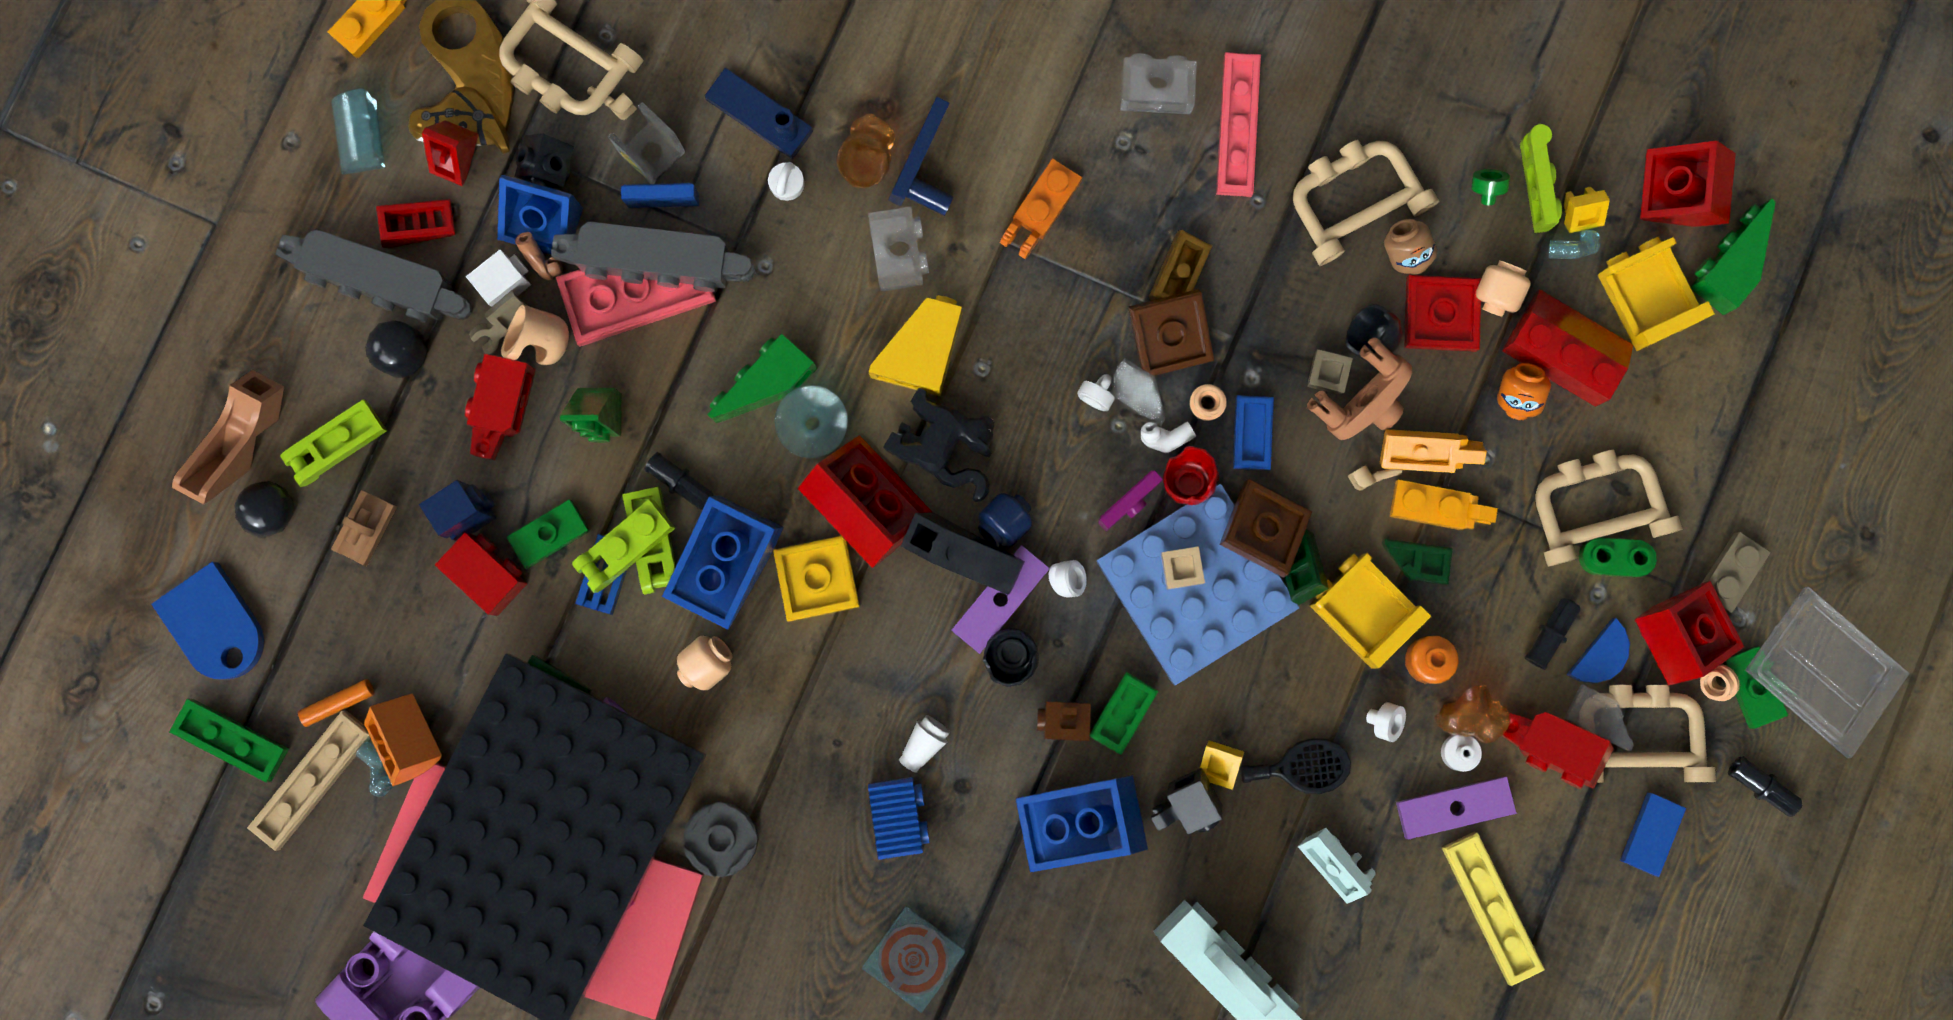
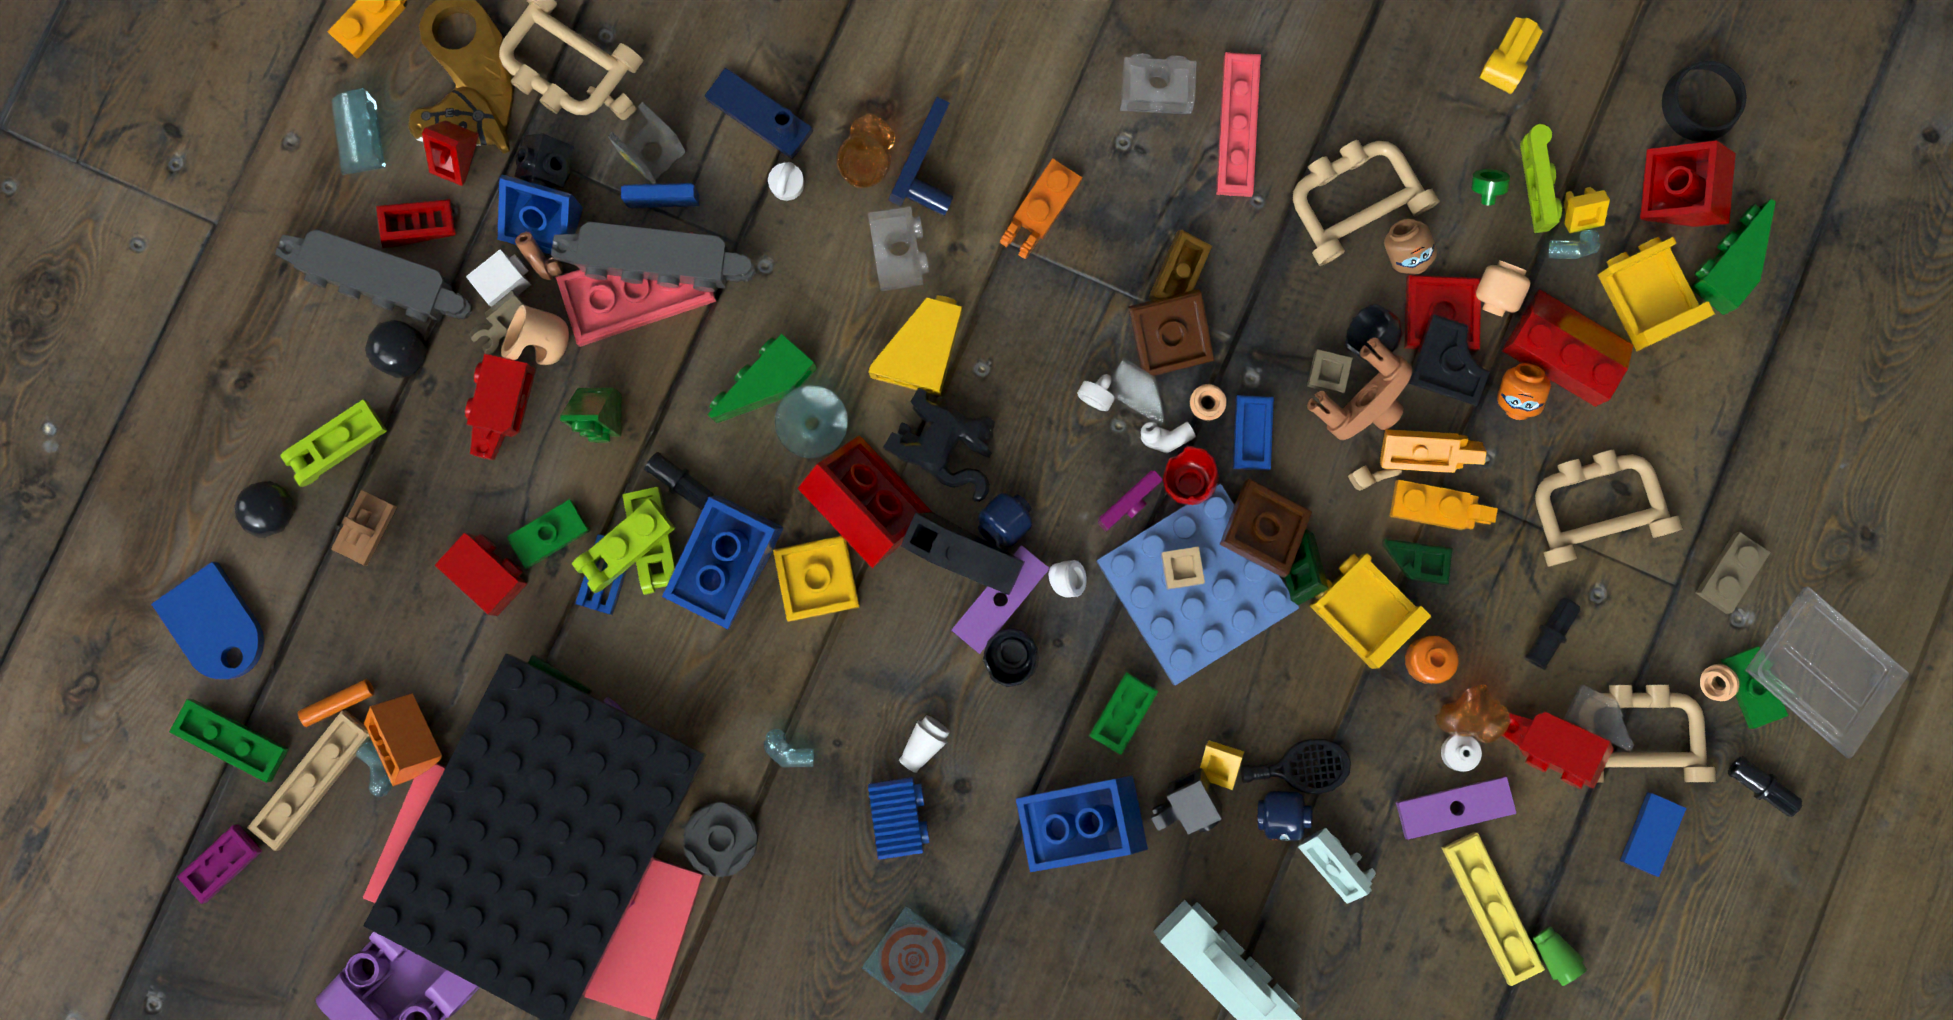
nougat arch [172,370,284,504] -> none
dark blue brick [419,480,496,541] -> none
light nougat head [677,636,732,690] -> none
reddish brown brick [1037,701,1091,741] -> none
white tile [1367,702,1406,742] -> none
blue tile [1566,618,1630,683] -> none
green plate [1578,538,1657,578] -> none
red slope [1635,581,1744,686] -> none
none -> magenta plate [177,824,262,904]
none -> clear light blue arm [763,729,814,767]
none -> dark blue head [1257,791,1313,841]
none -> black tile [1408,314,1490,406]
none -> yellow piece [1479,17,1543,95]
none -> bright green cone [1532,926,1587,986]
none -> black tyre [1662,61,1747,142]

